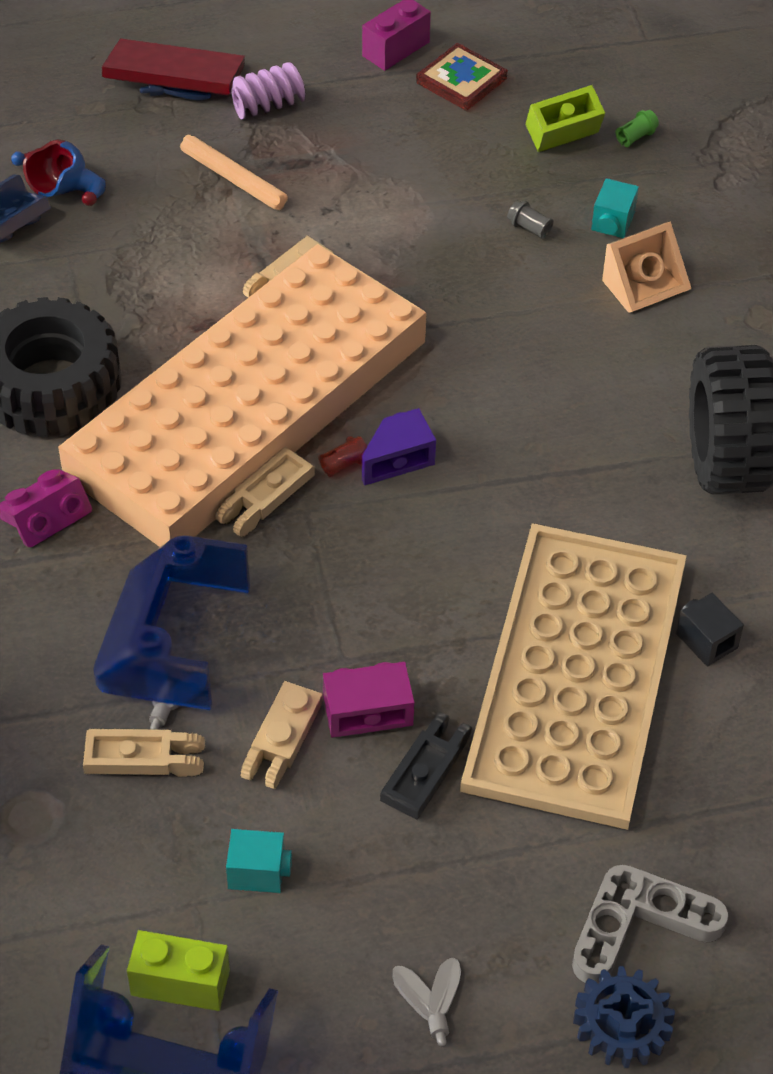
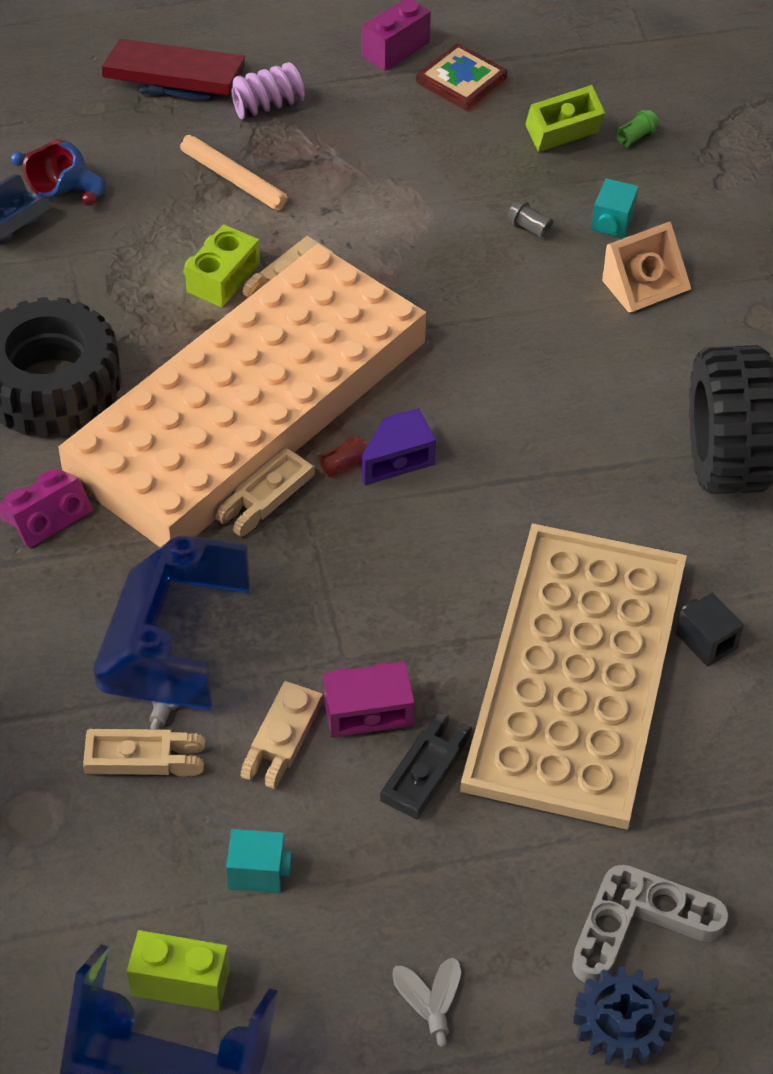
none -> lime brick [183,224,260,308]

